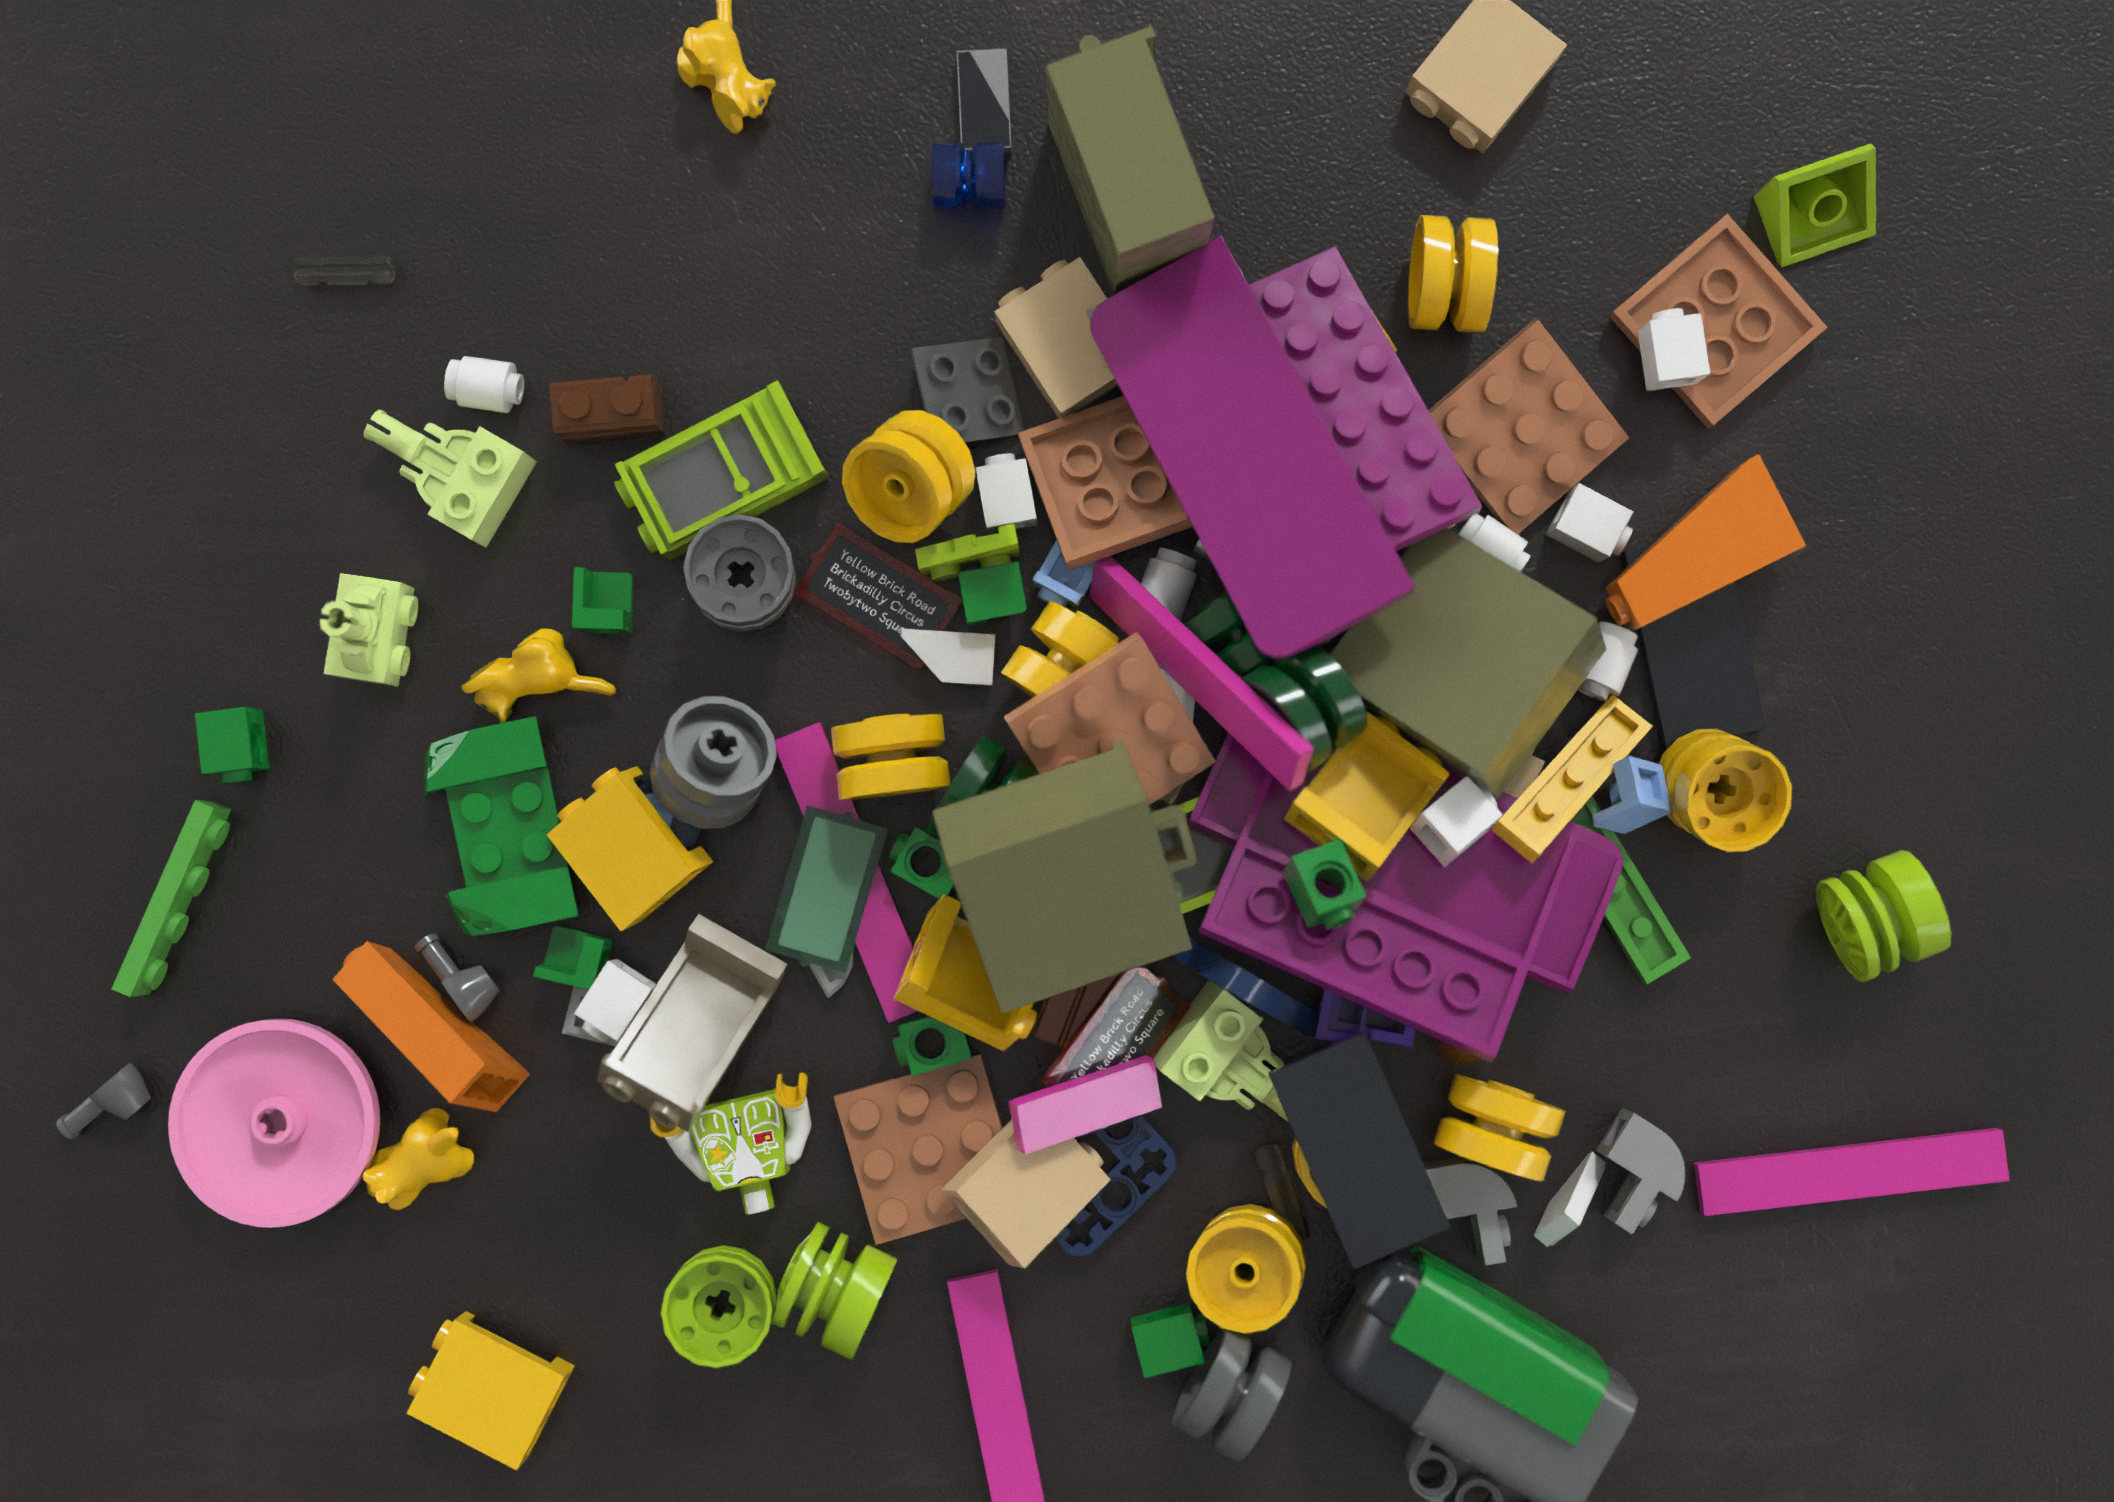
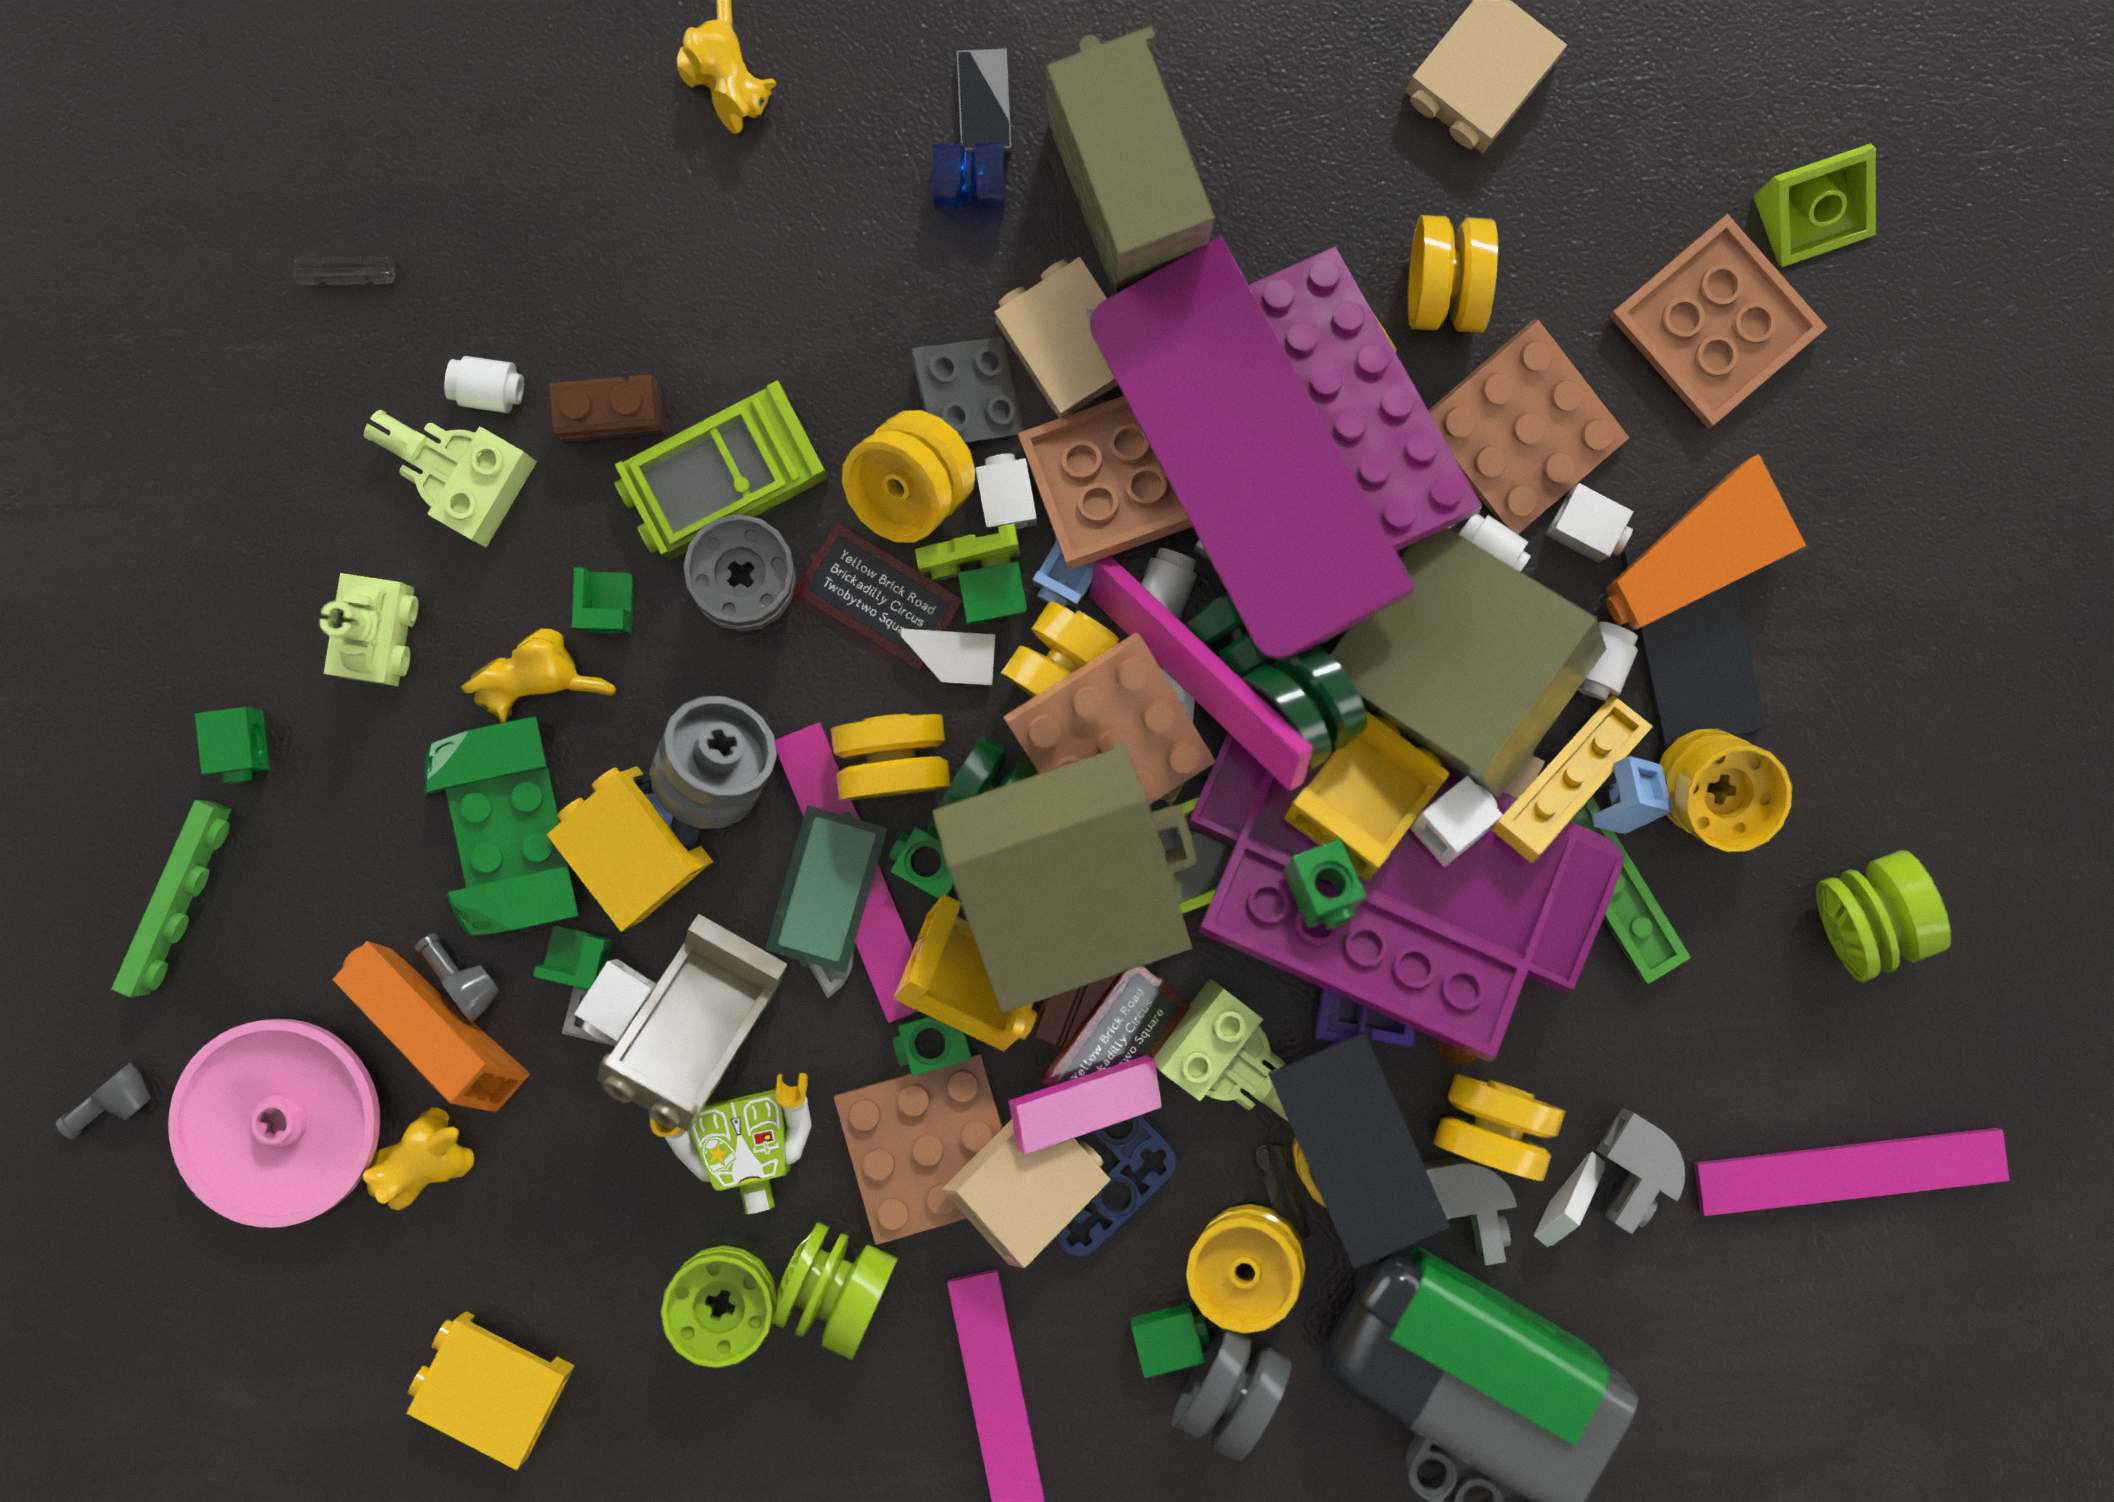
dark blue beam [1171,938,1318,1039] -> none
white brick [1638,308,1710,391] -> none

